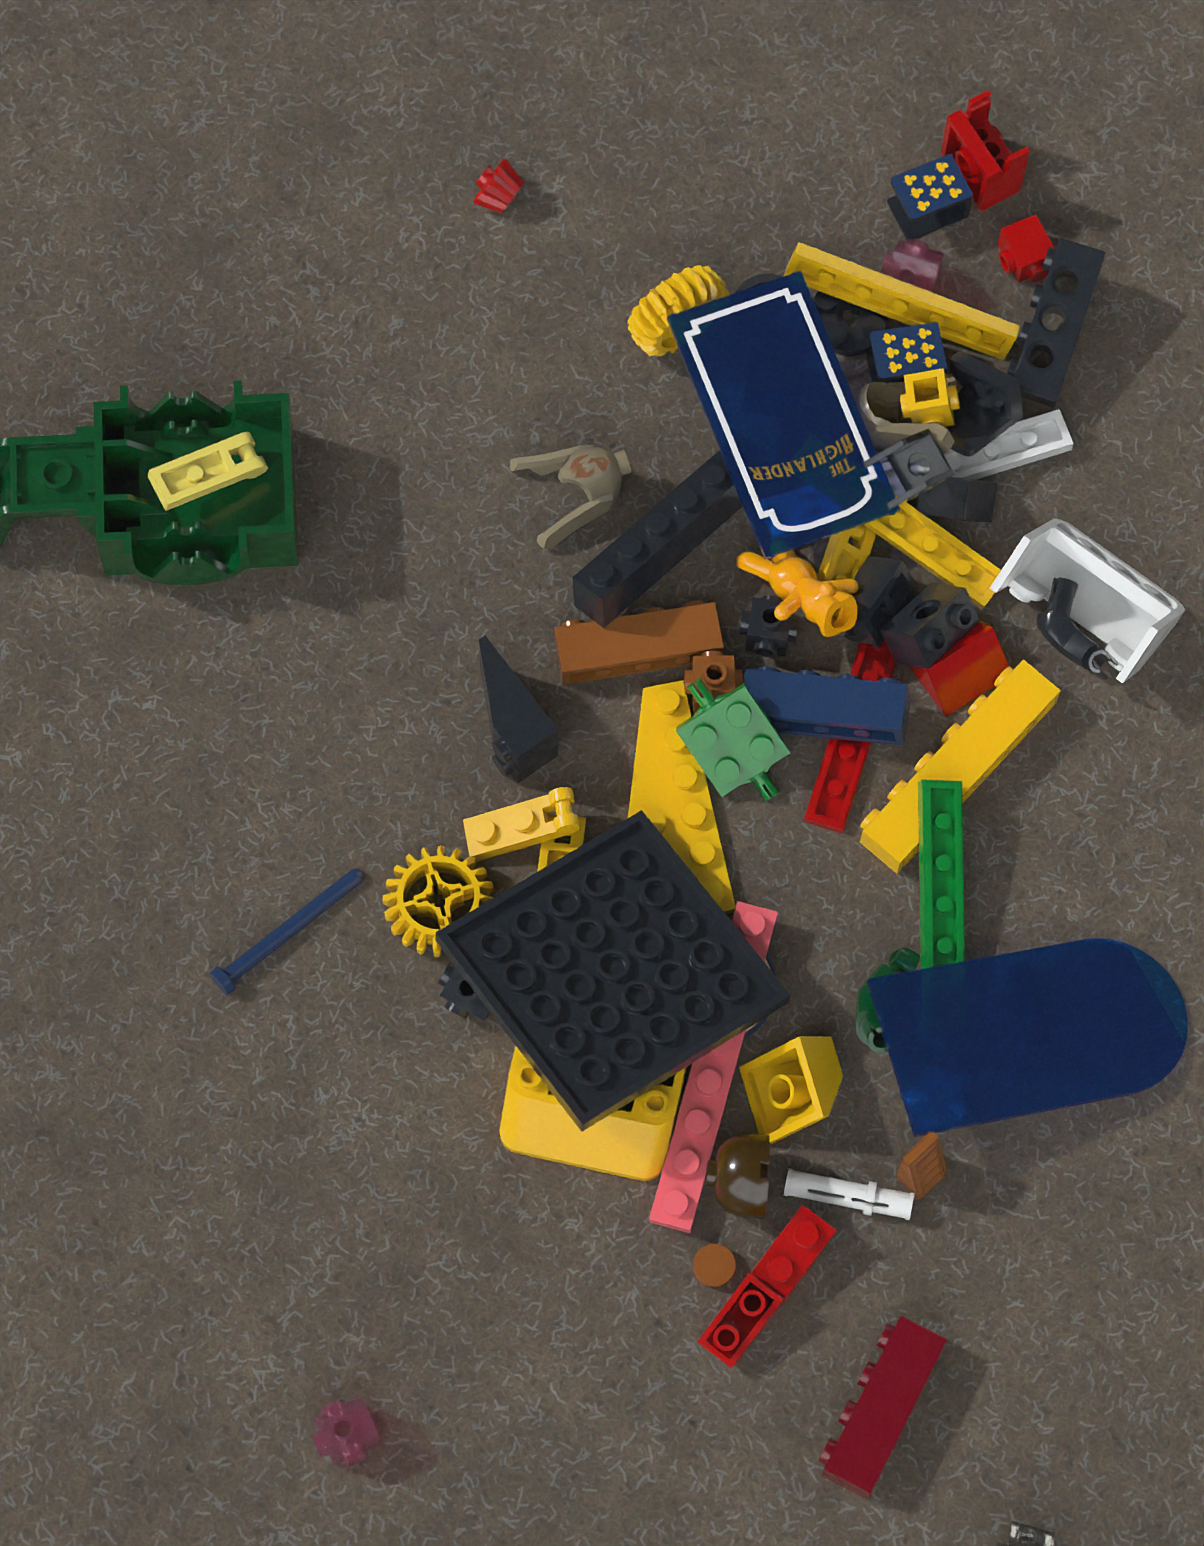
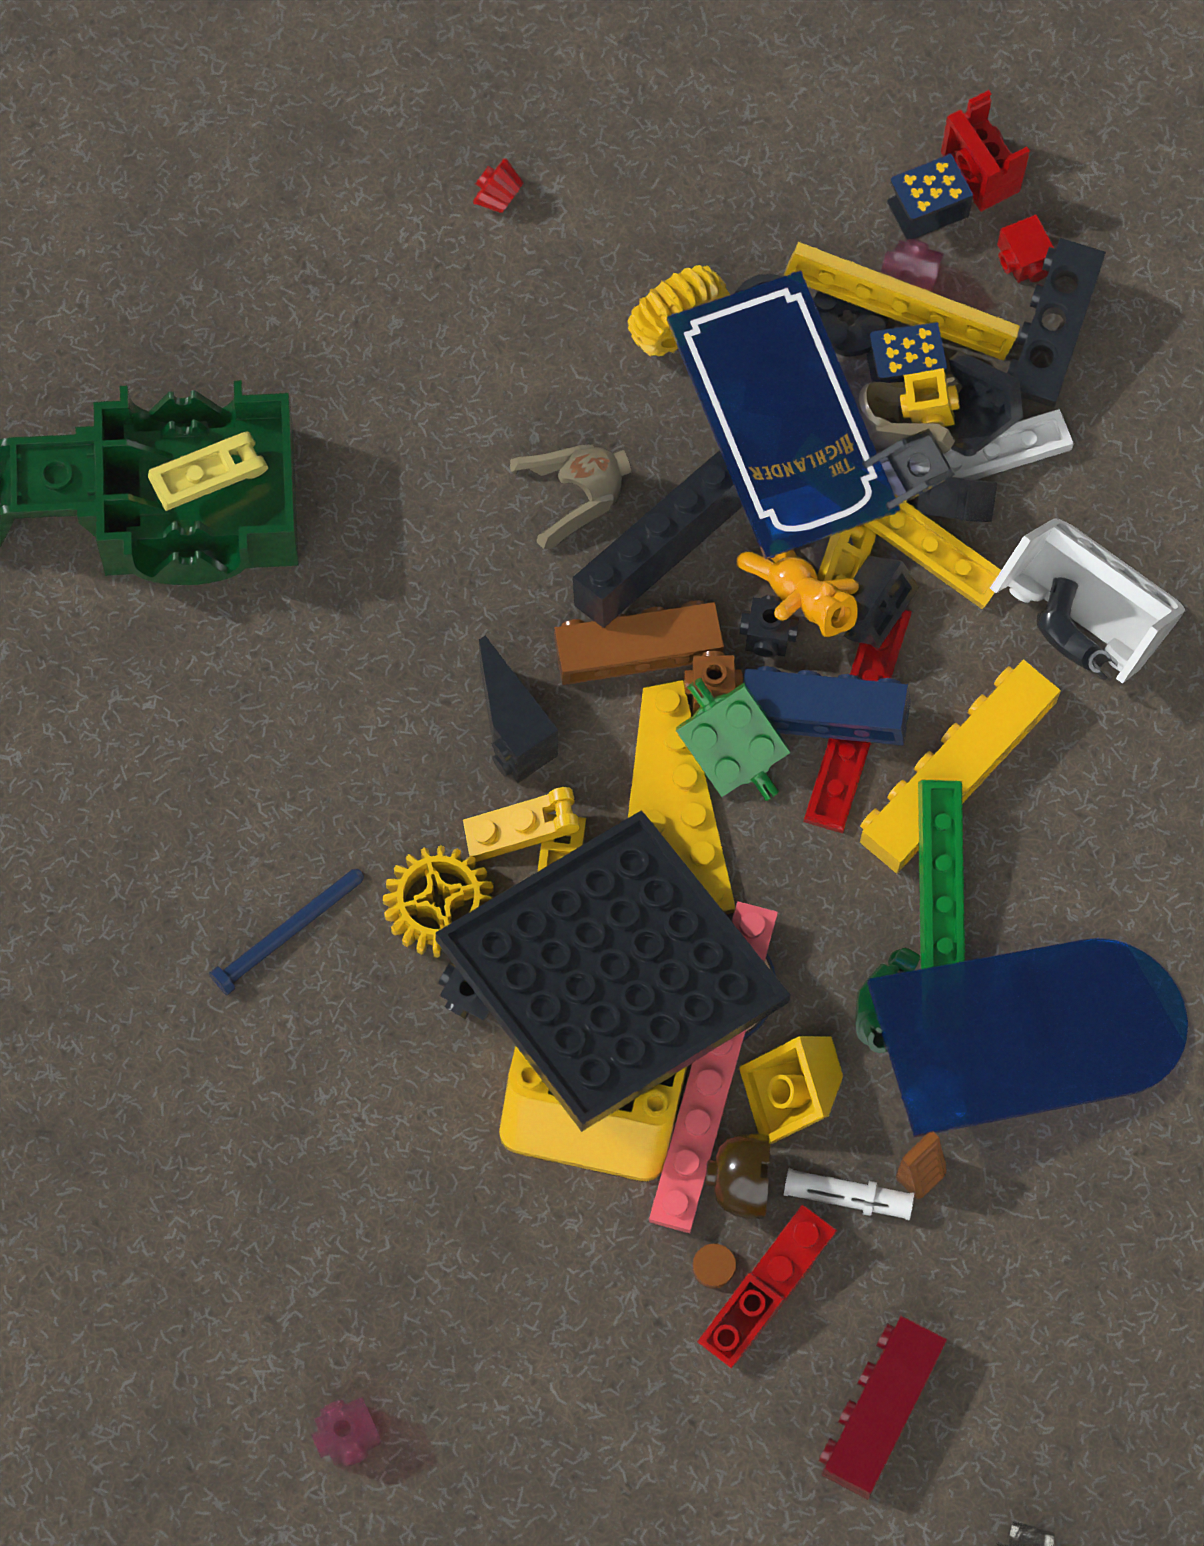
black brick [880,582,980,669] -> none
red slope [908,620,1009,717] -> none

